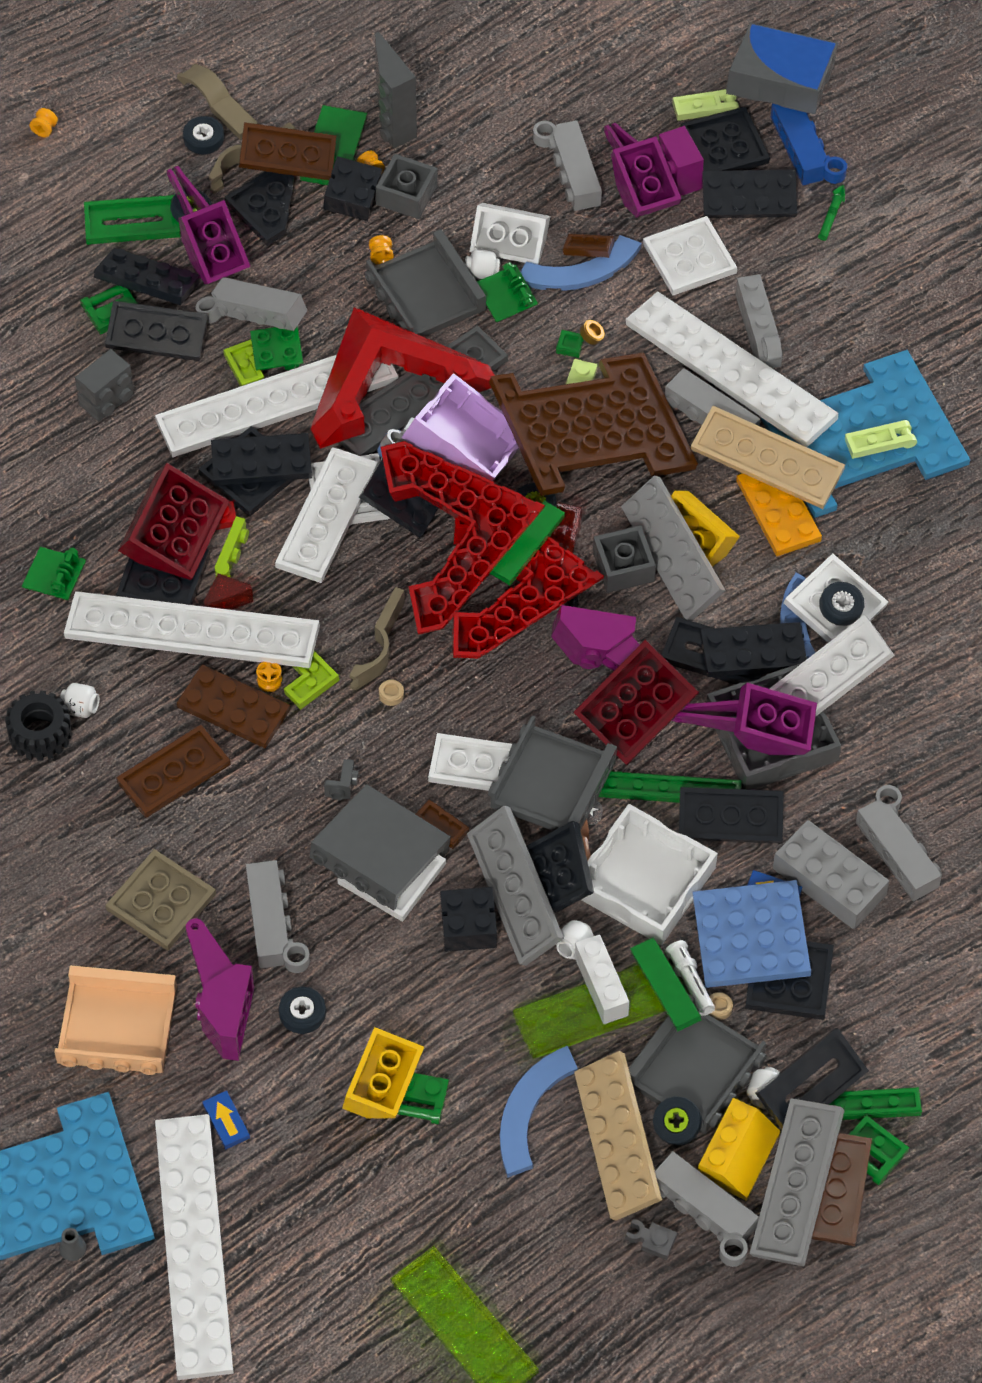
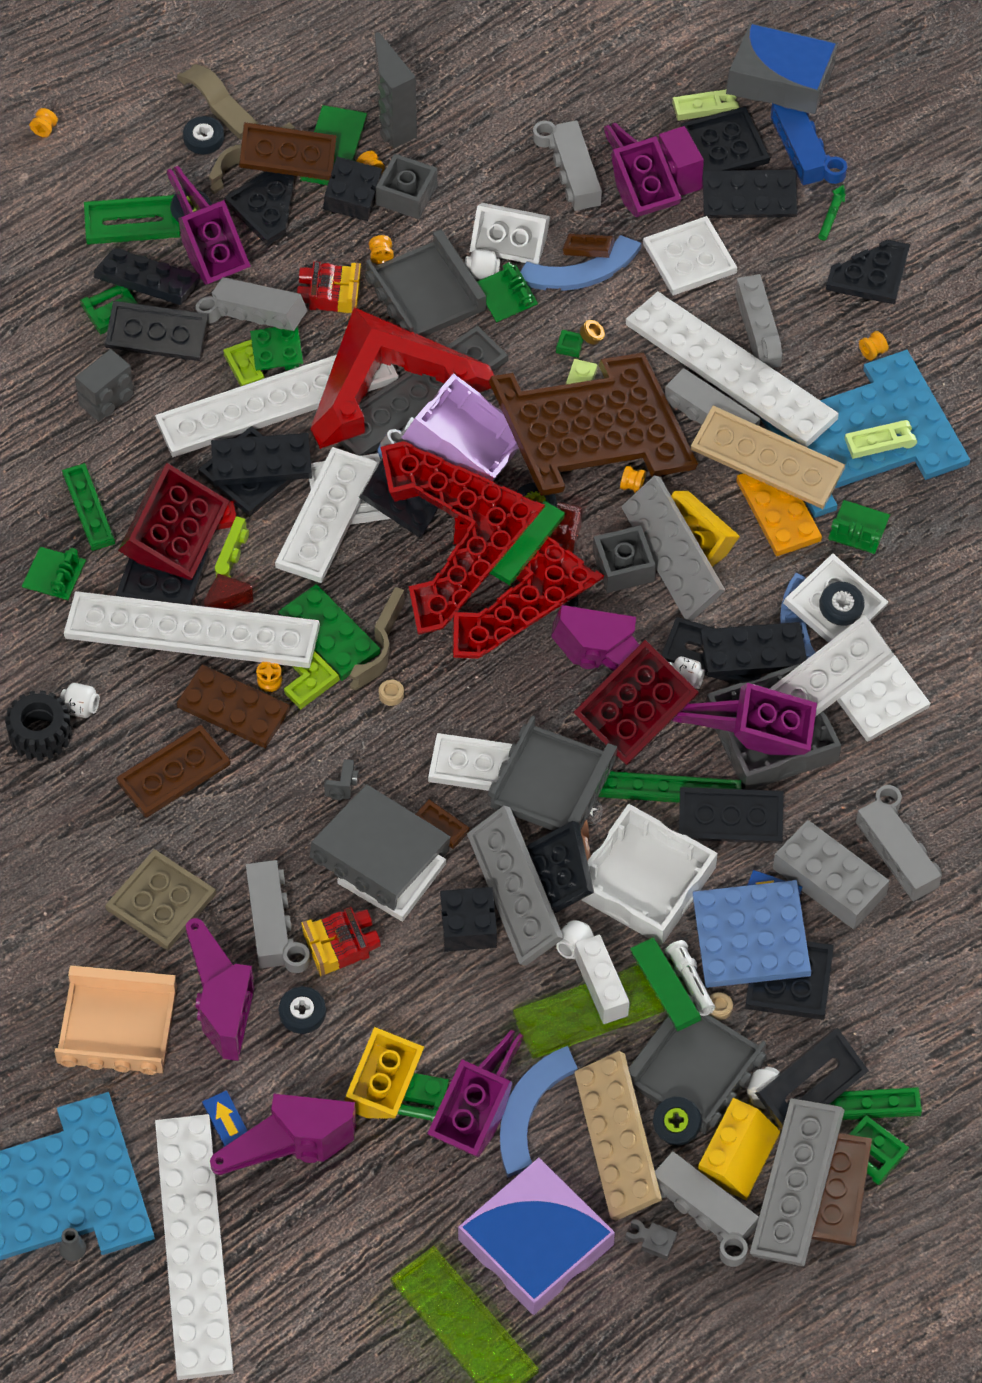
none -> green tile [62,463,115,551]
none -> magenta slope [210,1094,356,1175]
none -> green plate [278,584,381,681]
none -> hips [297,261,361,313]
none -> hips [301,907,381,977]
none -> magenta slope [427,1030,523,1158]
none -> blue tile [458,1158,615,1316]
none -> light orange wheel [620,466,646,493]
none -> white head [670,656,705,689]
none -> black plate [826,239,910,305]
none -> green hinge [828,500,890,554]
none -> white plate [837,656,931,742]
none -> light orange wheel [859,331,889,361]

